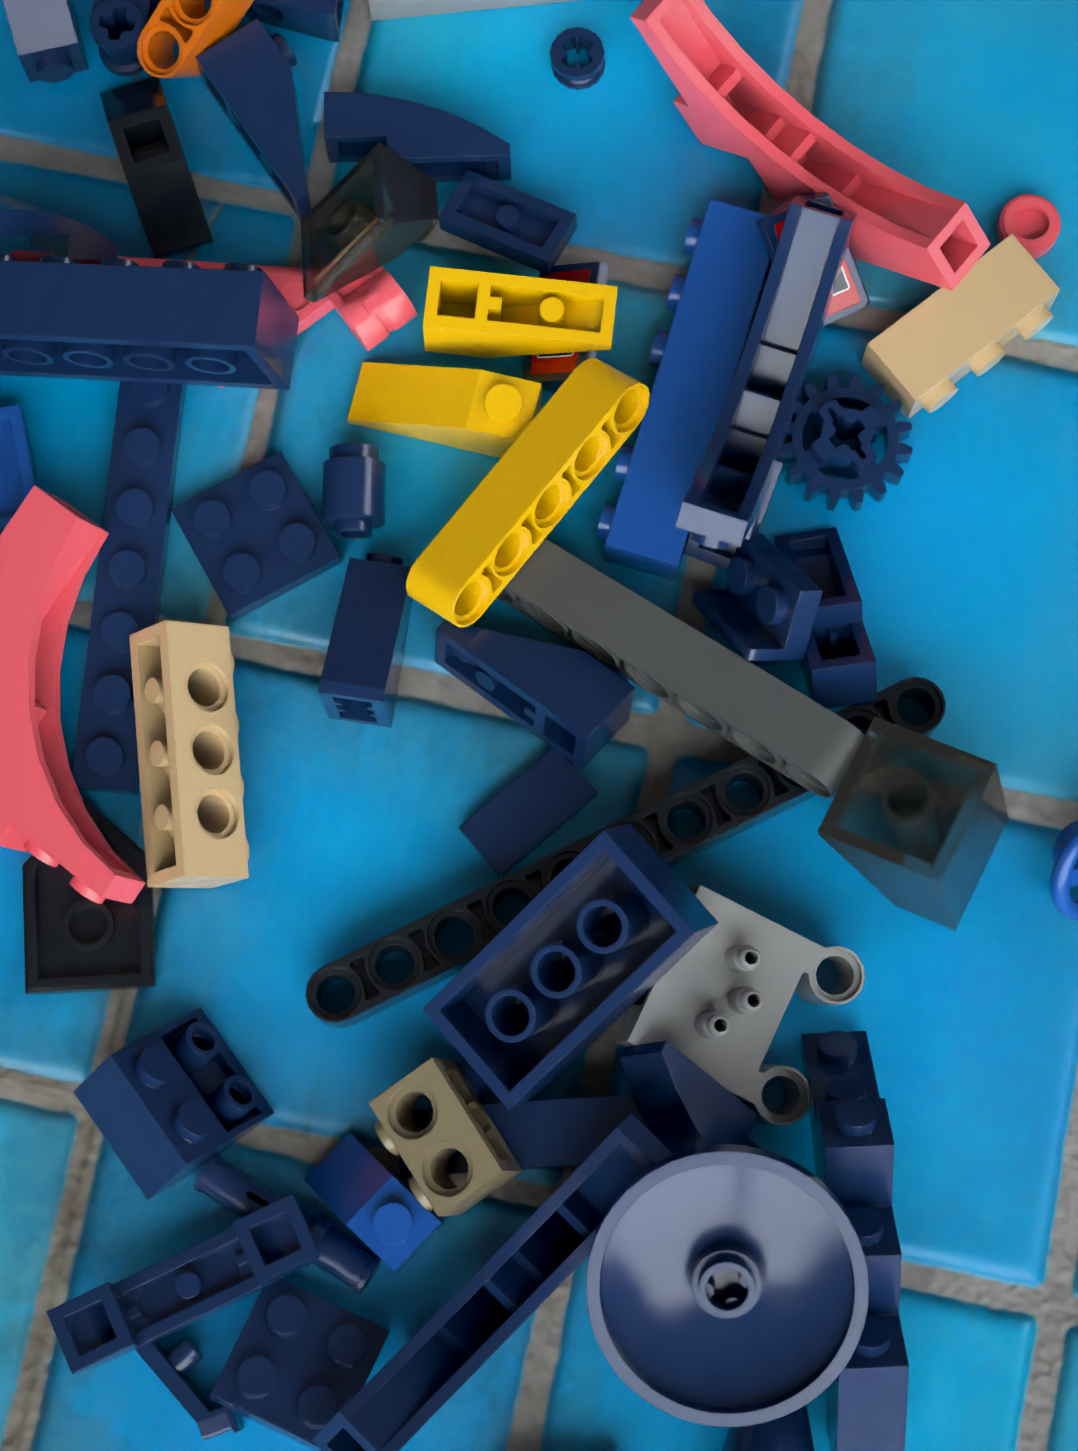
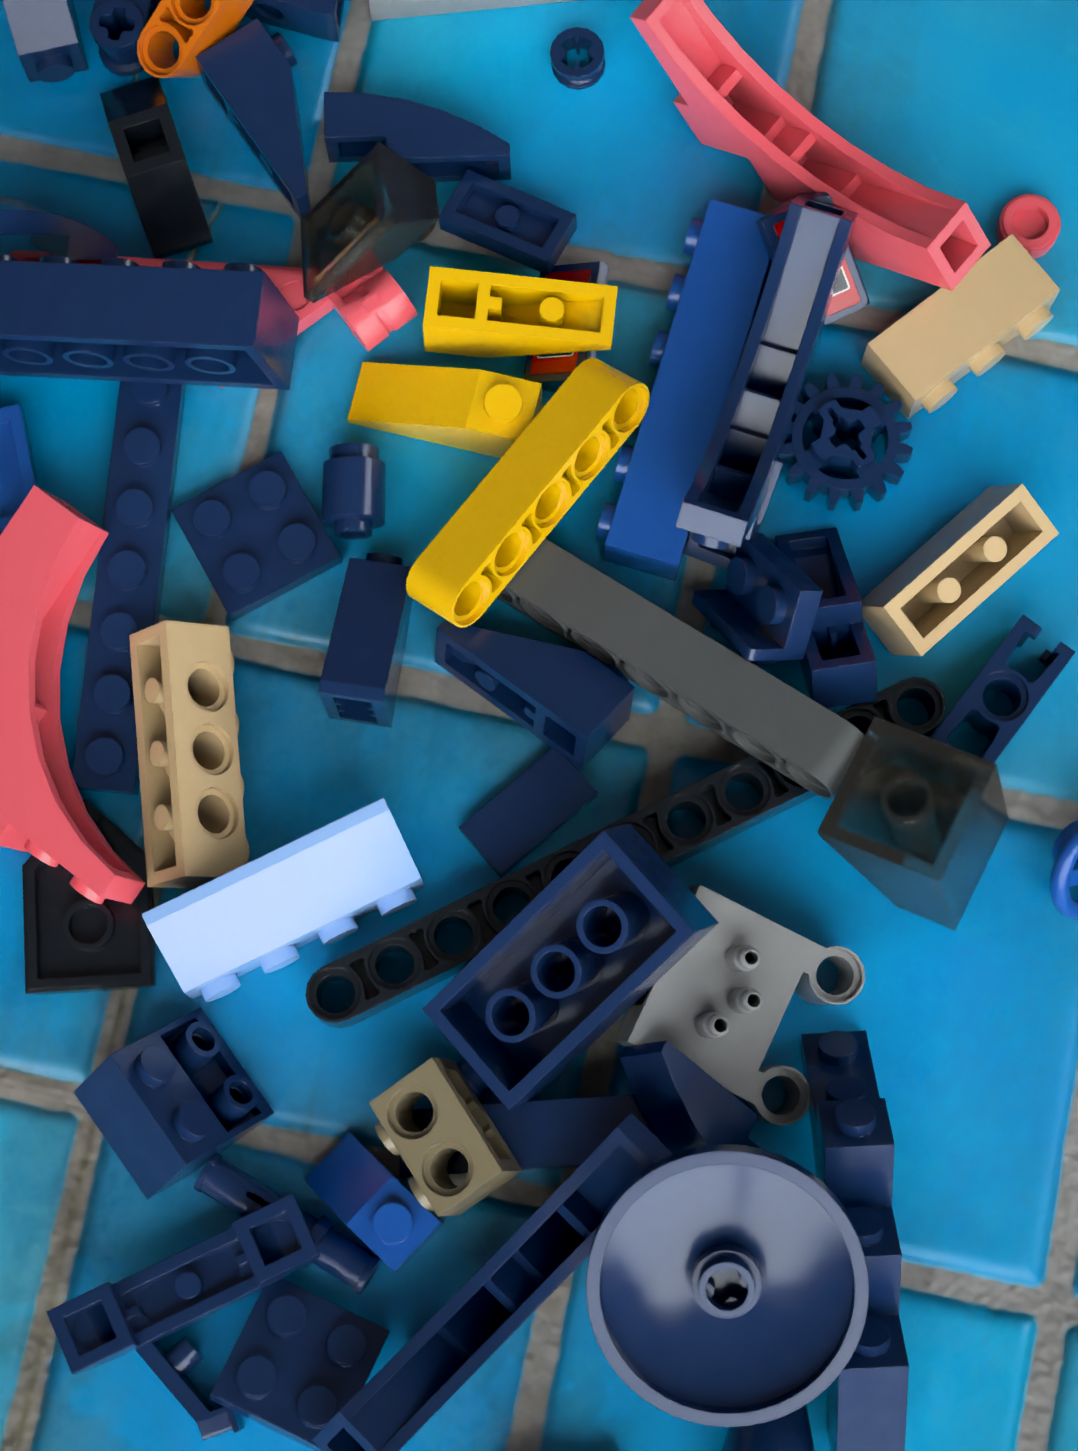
none -> light blue slope [142,798,424,1002]
none -> tan brick [862,483,1059,657]
none -> dark blue piece [921,615,1075,789]

